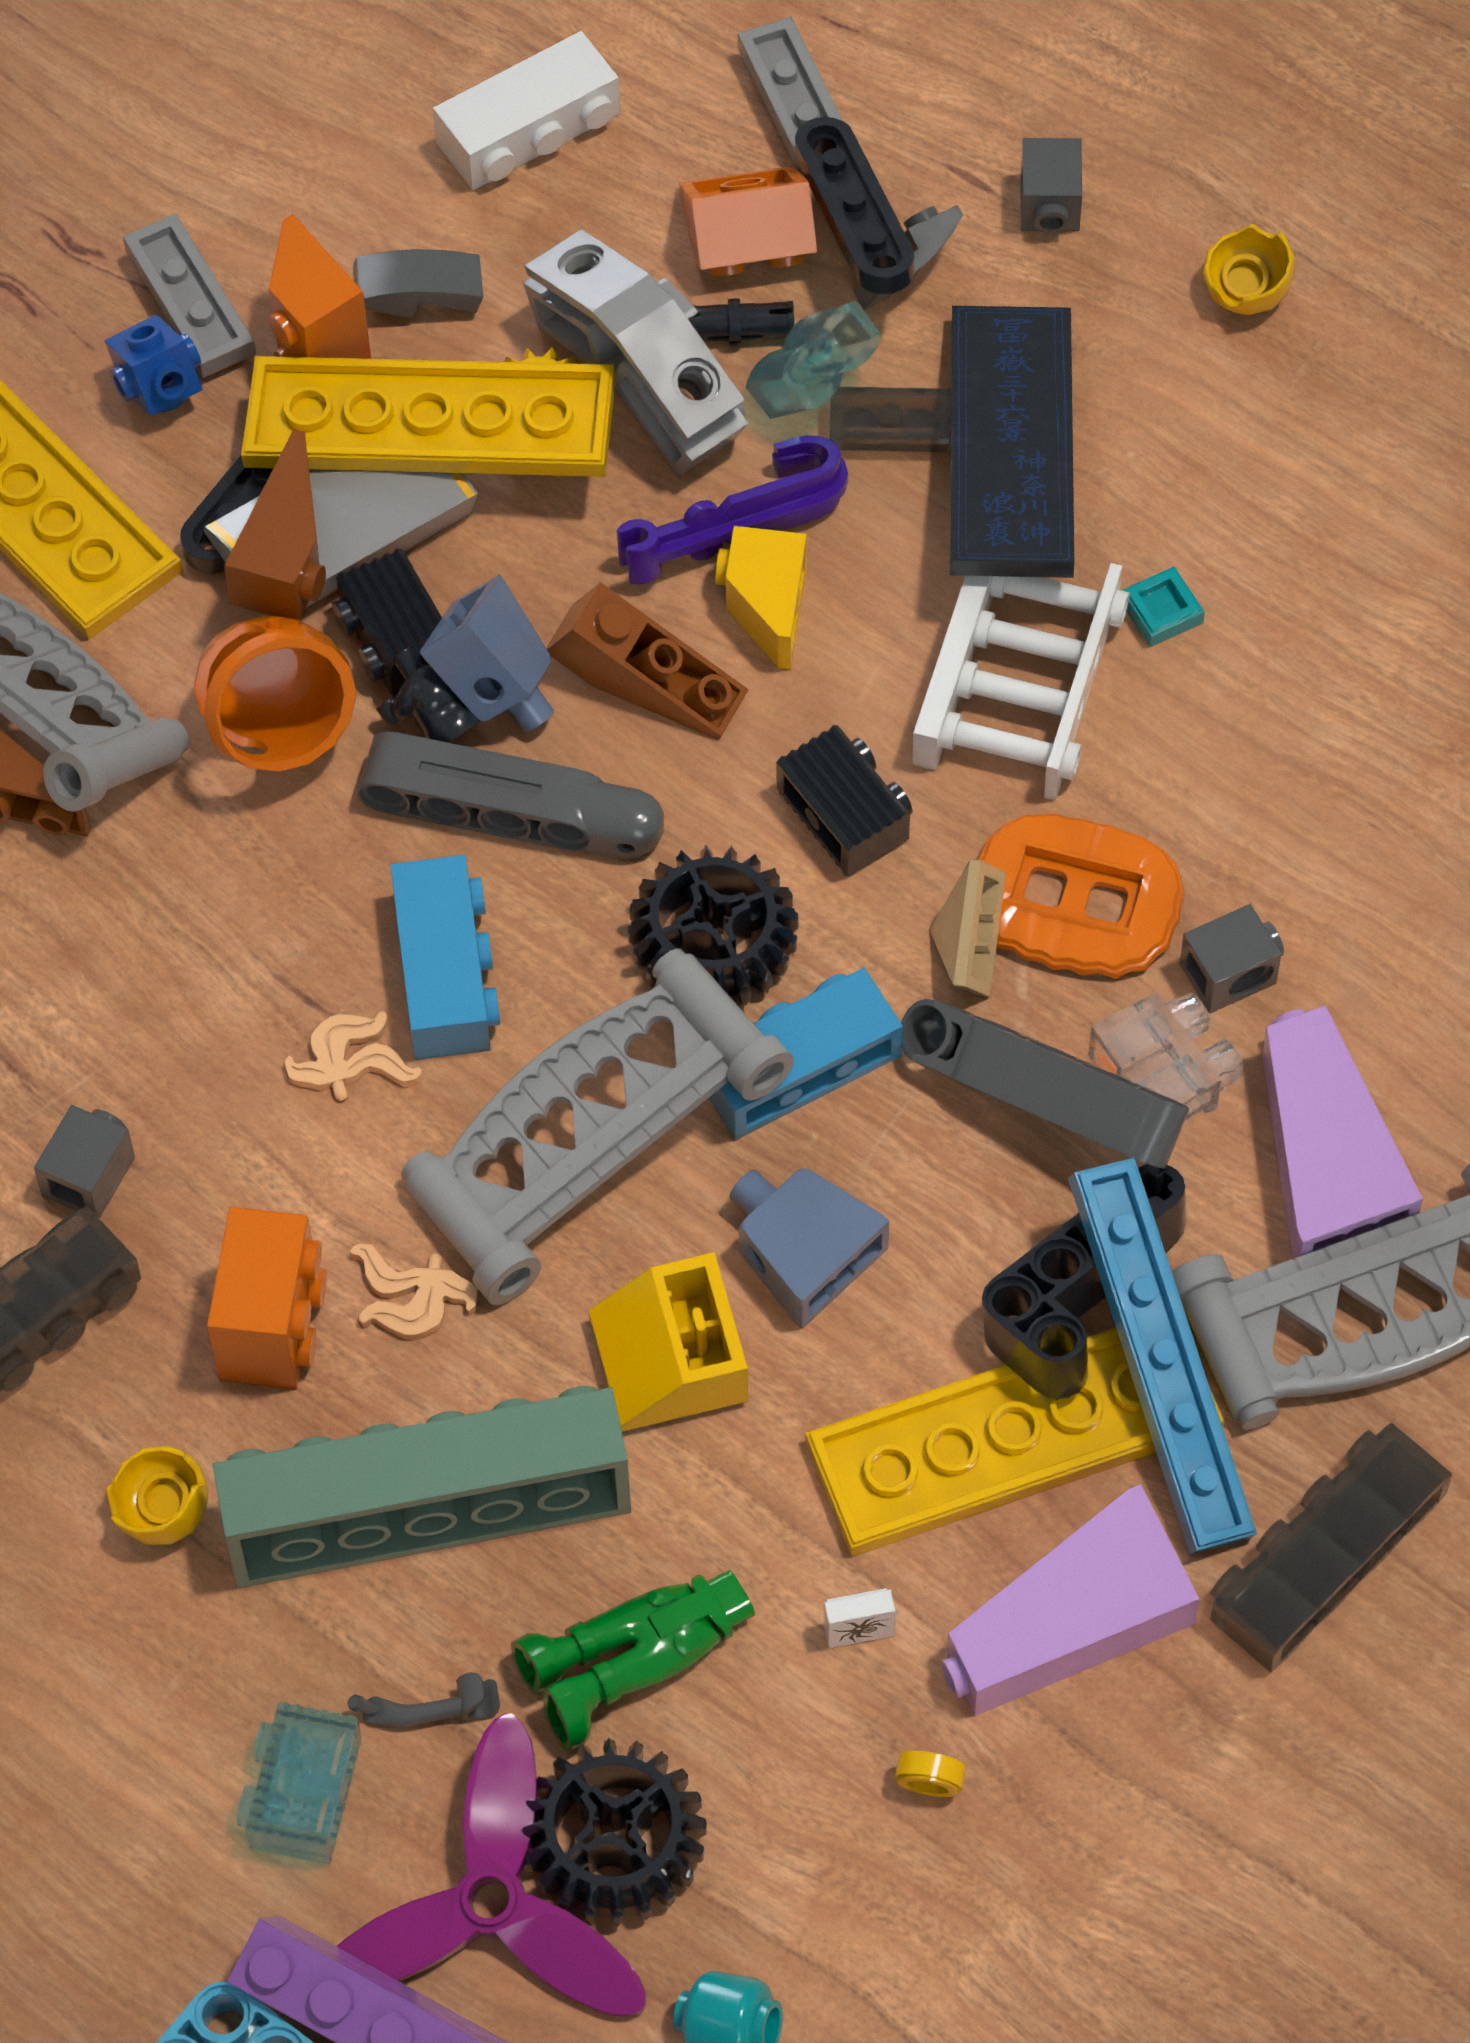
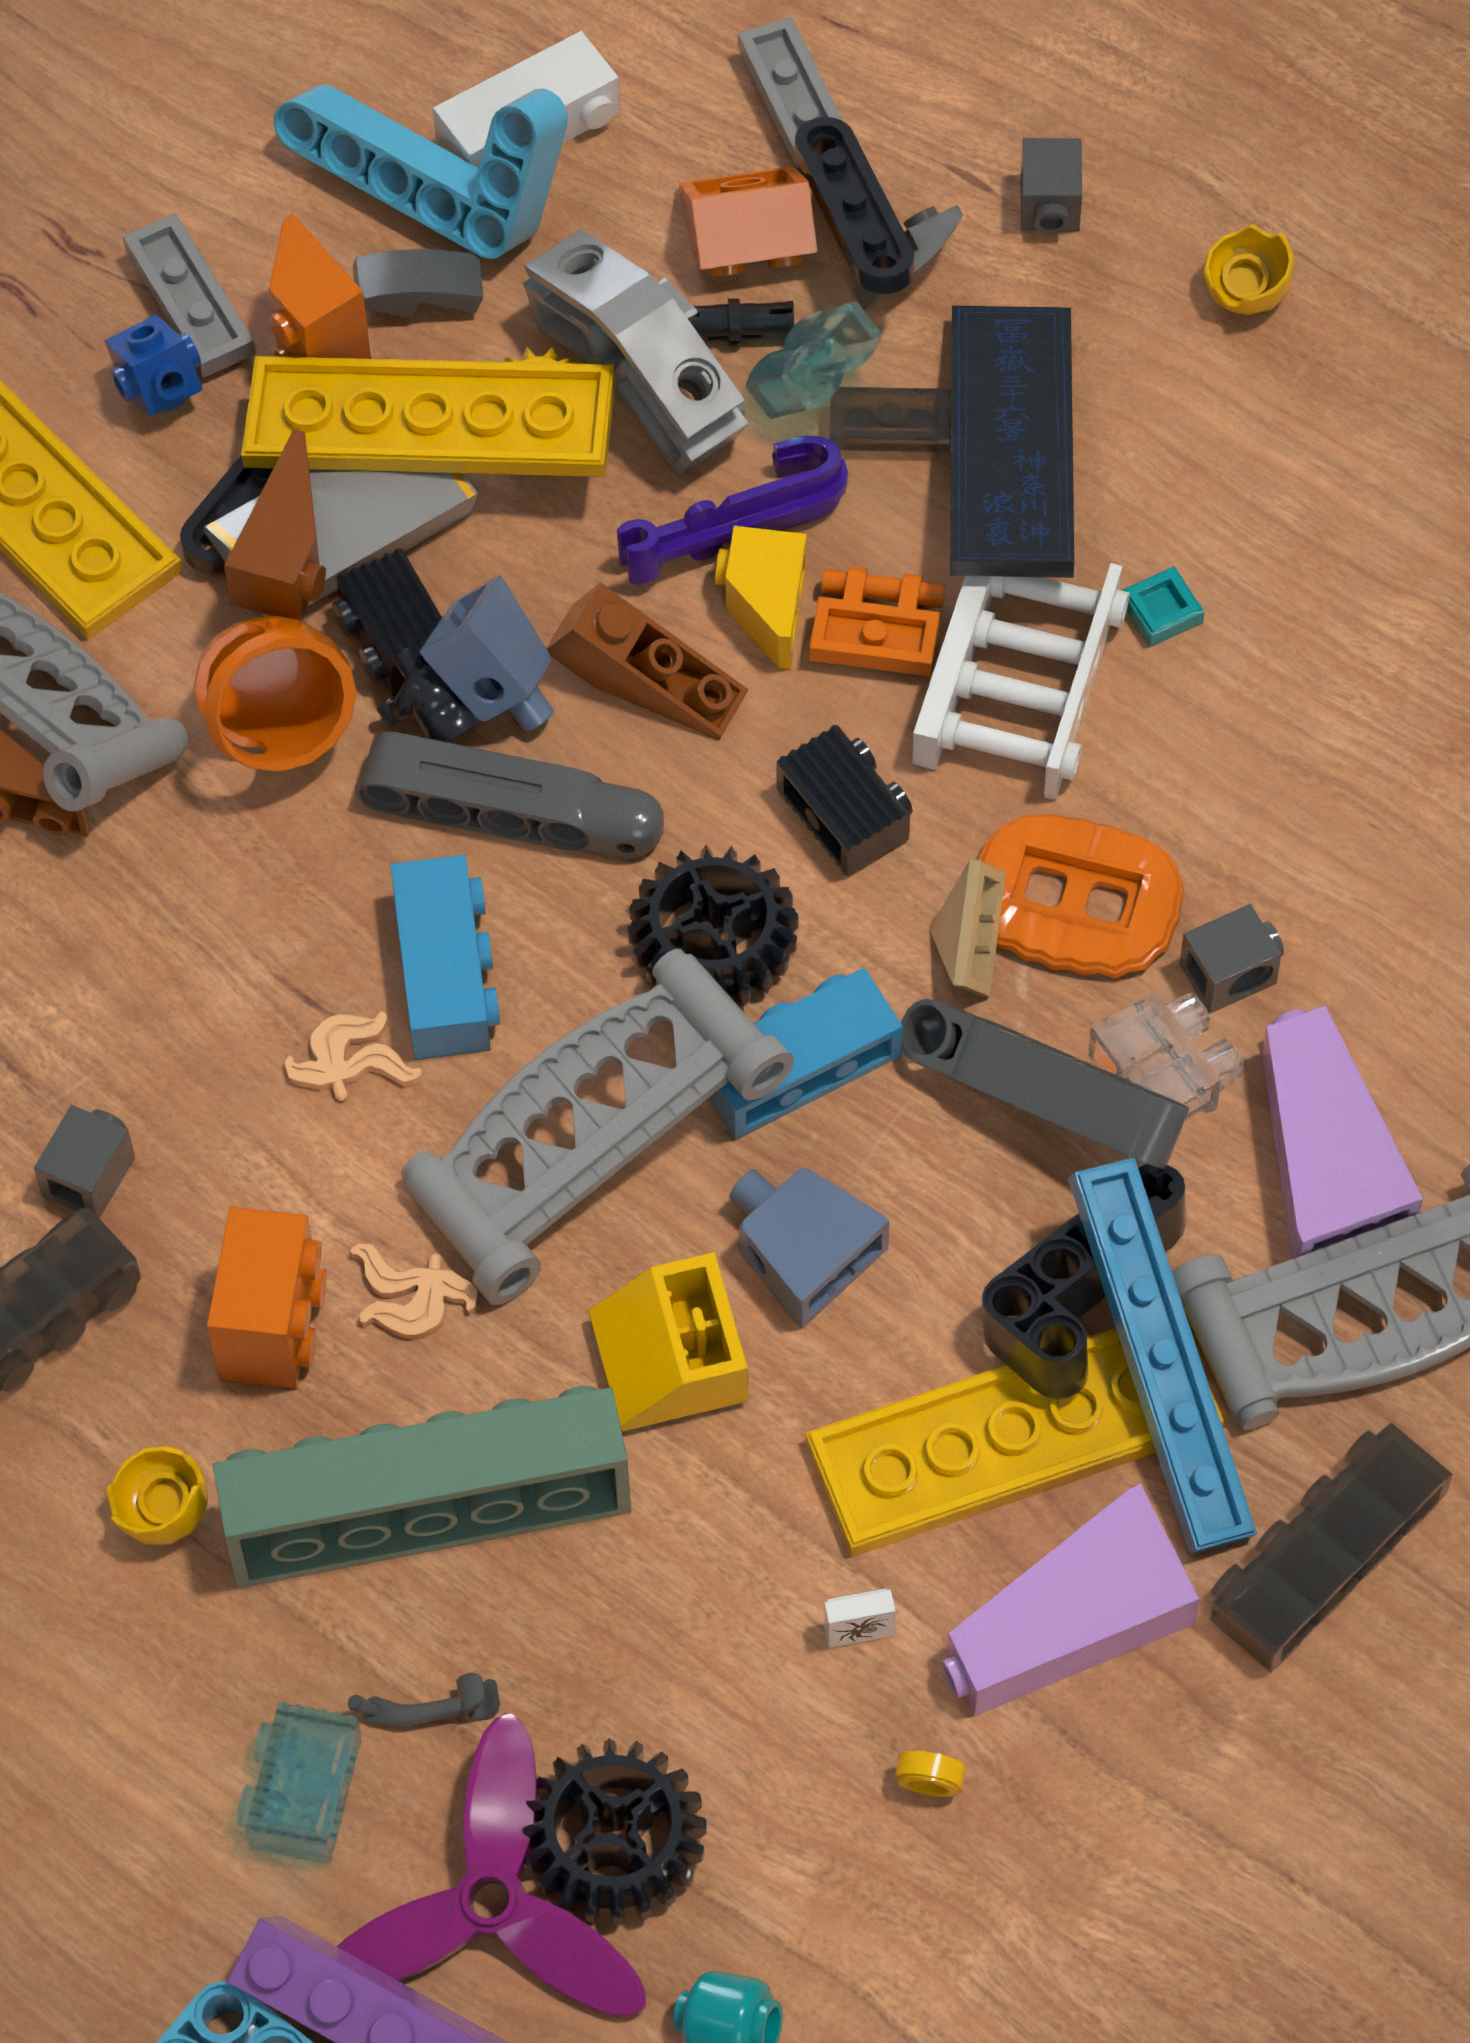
green piece [511,1570,755,1751] -> none
none -> medium azure beam [273,84,568,259]
none -> orange plate [809,566,946,677]

